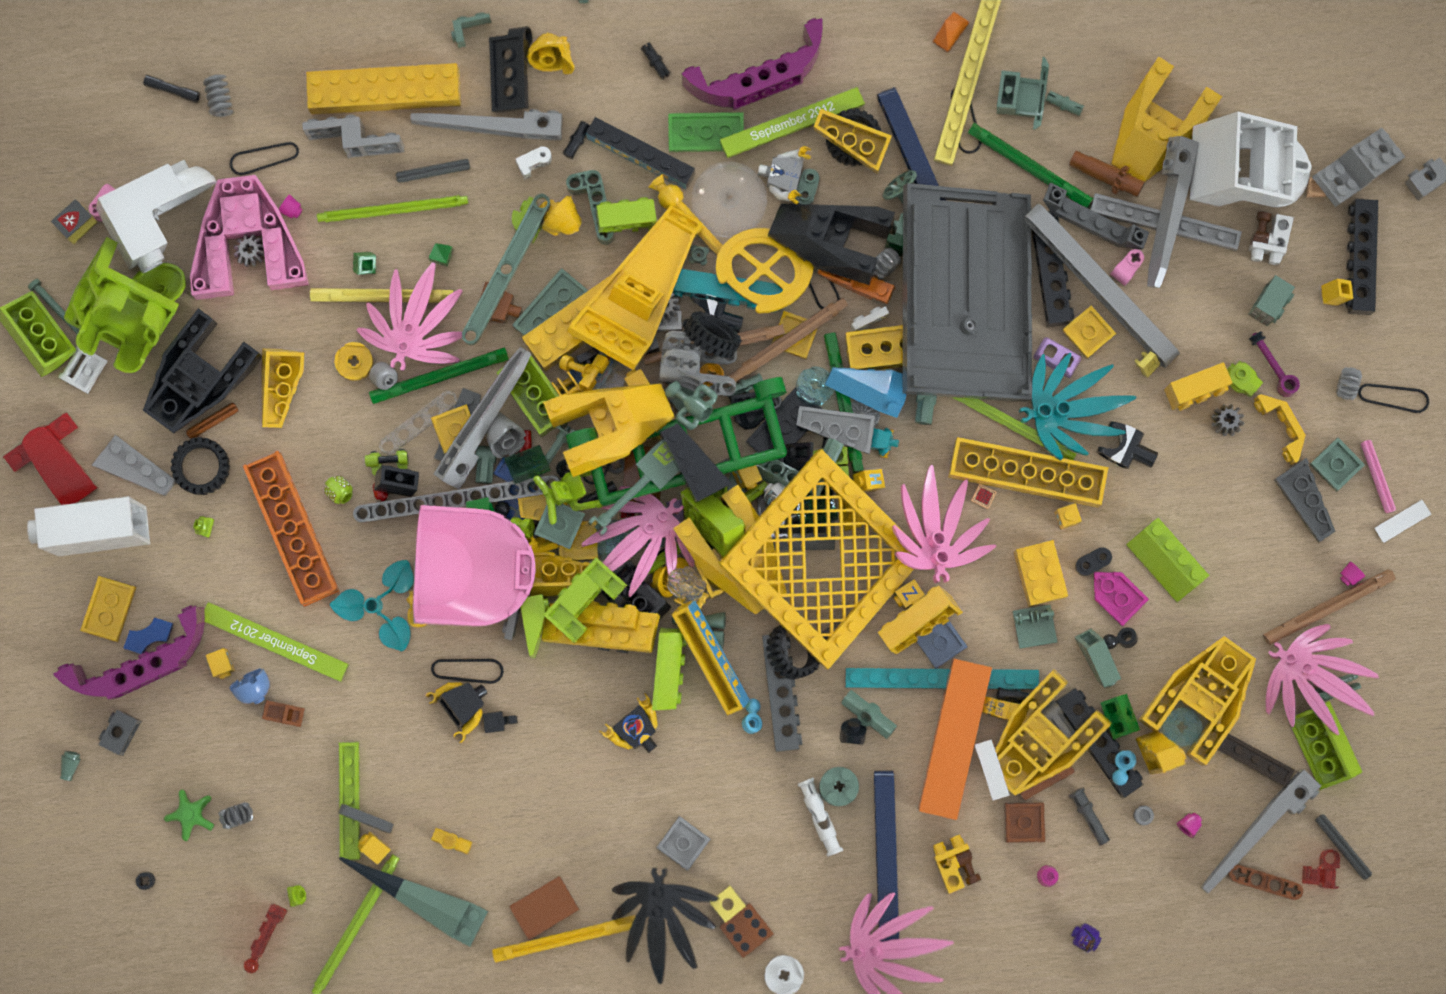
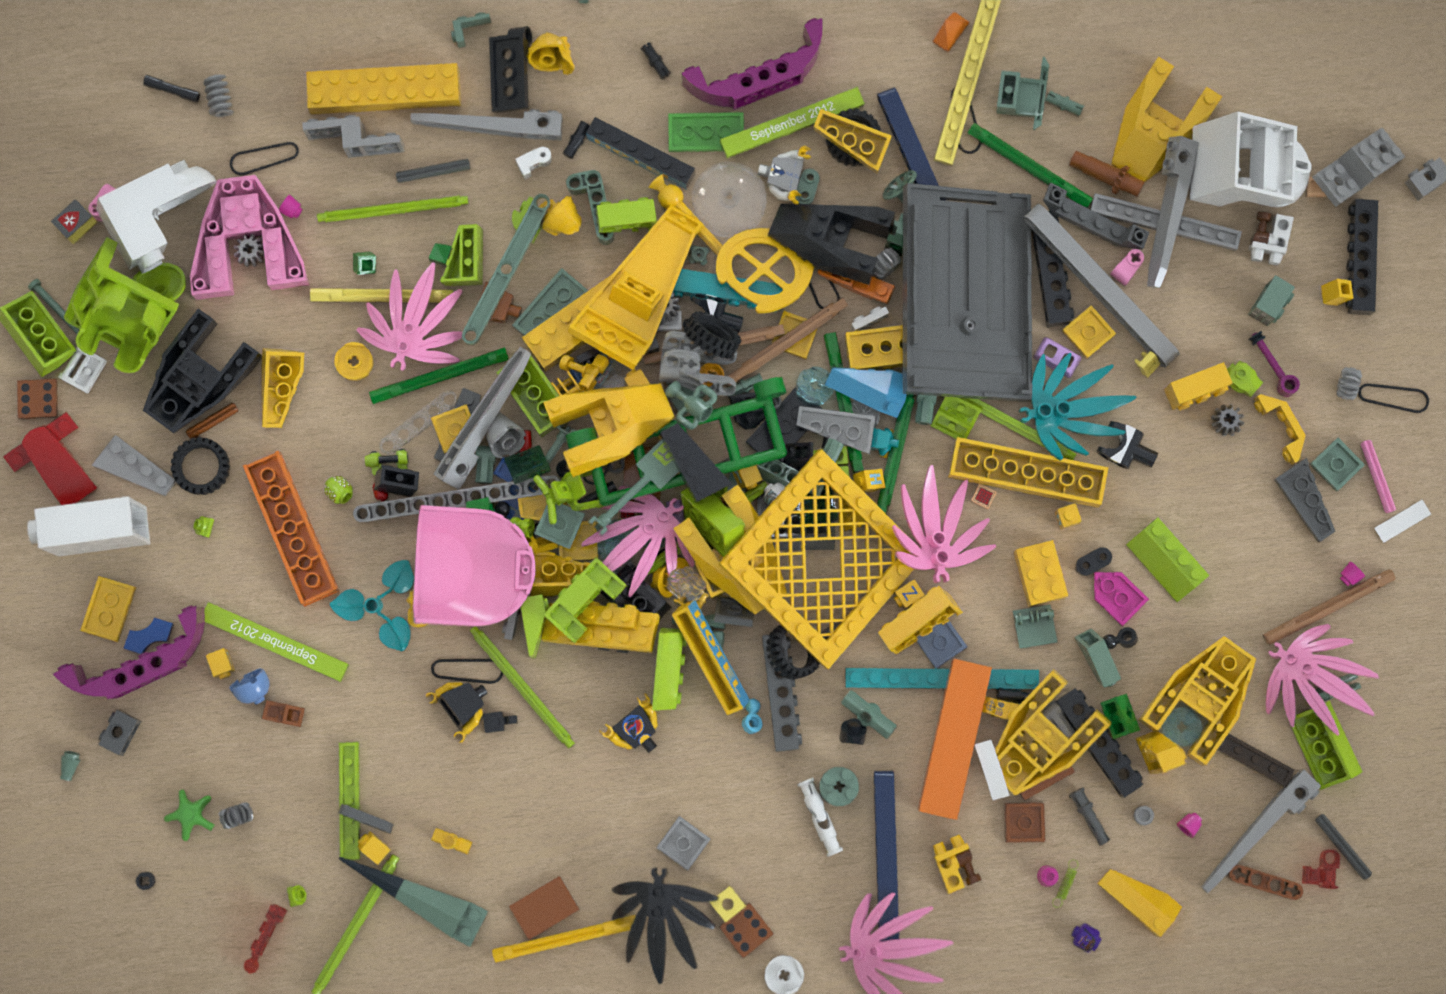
light grey head [369,362,398,390] -> none
medium azure plate [1112,750,1137,785] -> none
none -> dark orange tile [17,379,58,419]
none -> lime wedge [440,224,483,287]
none -> lime piece [470,626,575,749]
none -> dark grey tile [714,596,754,627]
none -> green piece [877,394,915,515]
none -> lime slope [930,397,983,439]
none -> lime piece [1052,859,1078,908]
none -> yellow wedge [1097,869,1182,937]

